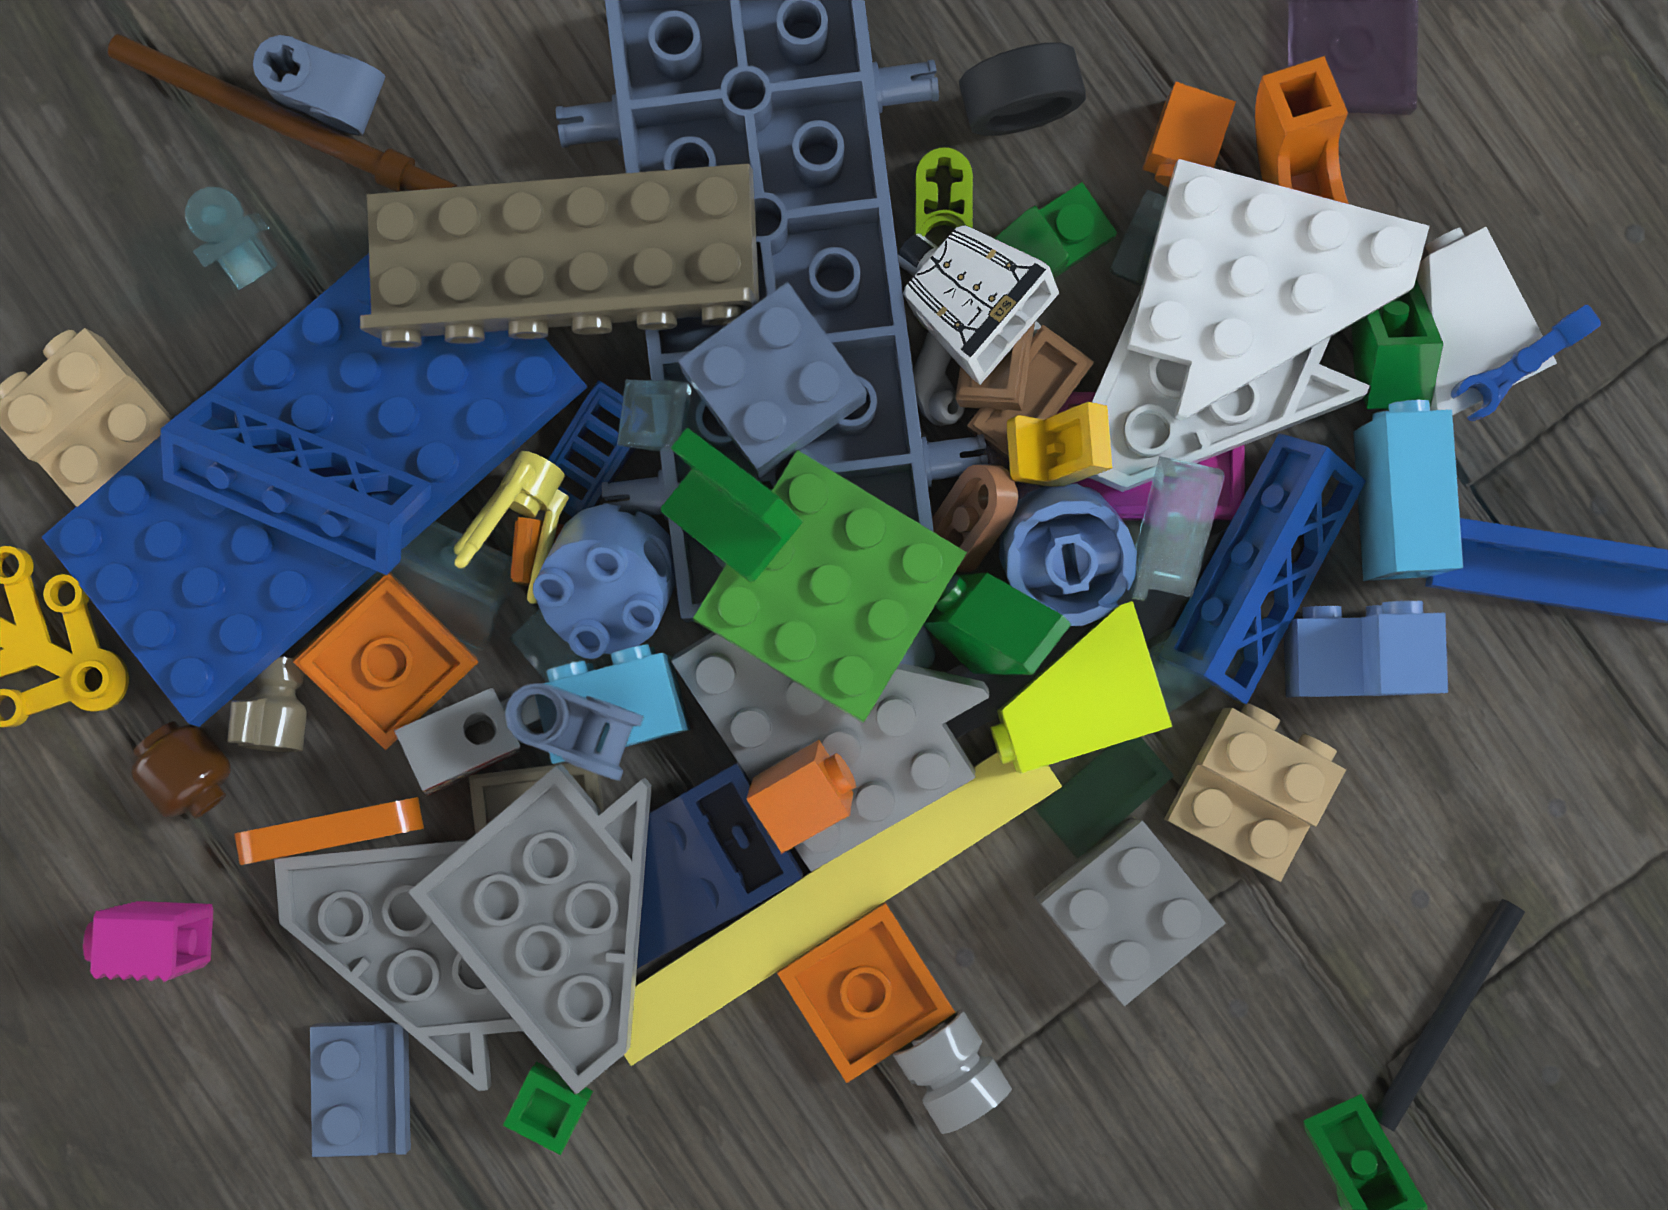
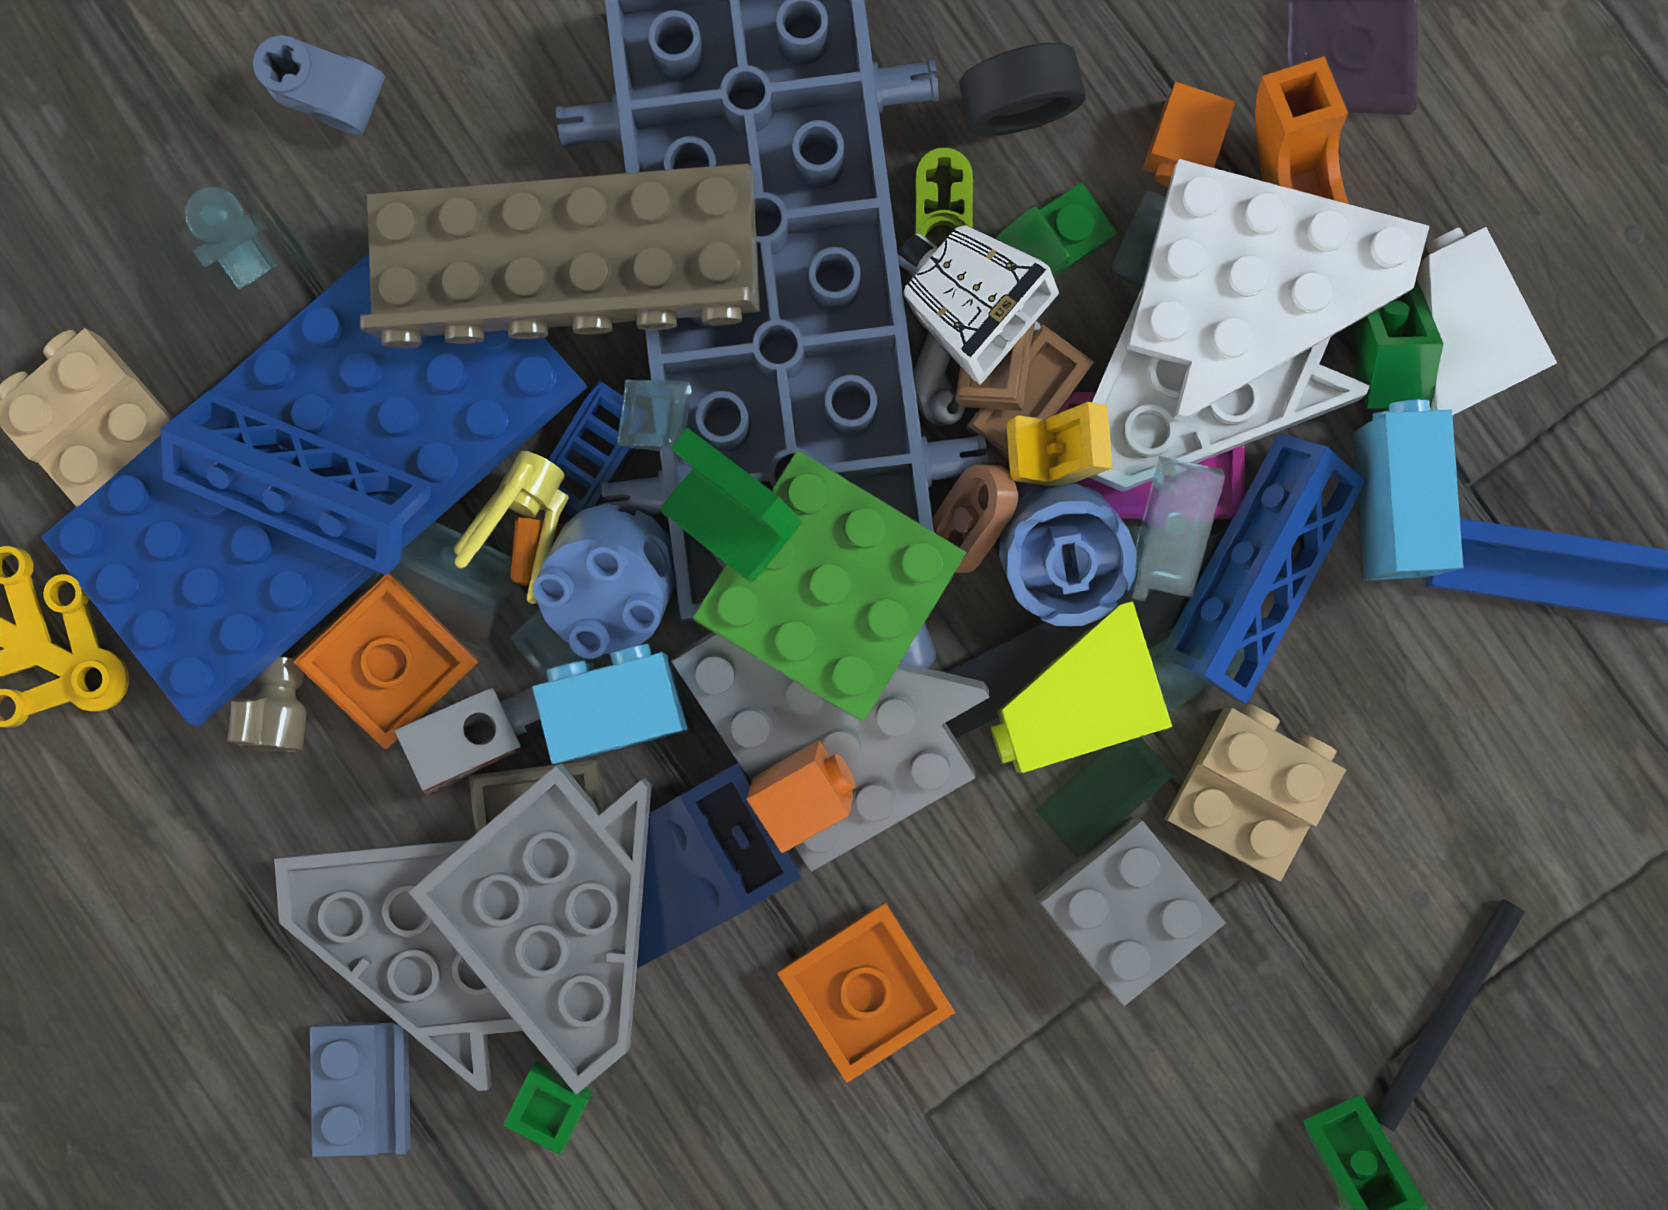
dark pink brick [83,901,213,982] -> none
reddish brown bar [108,34,457,192] -> none
reddish brown head [132,721,231,819] -> none
orange beam [234,797,424,865] -> none
sand blue piece [505,683,644,780] -> none
light yellow tile [624,752,1062,1066] -> none
sand blue brick [678,282,867,479] -> none
light grey wheel [893,1009,1012,1134] -> none
green slope [923,573,1071,675] -> none
medium blue brick [1284,601,1448,697] -> none
blue piece [1451,305,1601,421] -> none

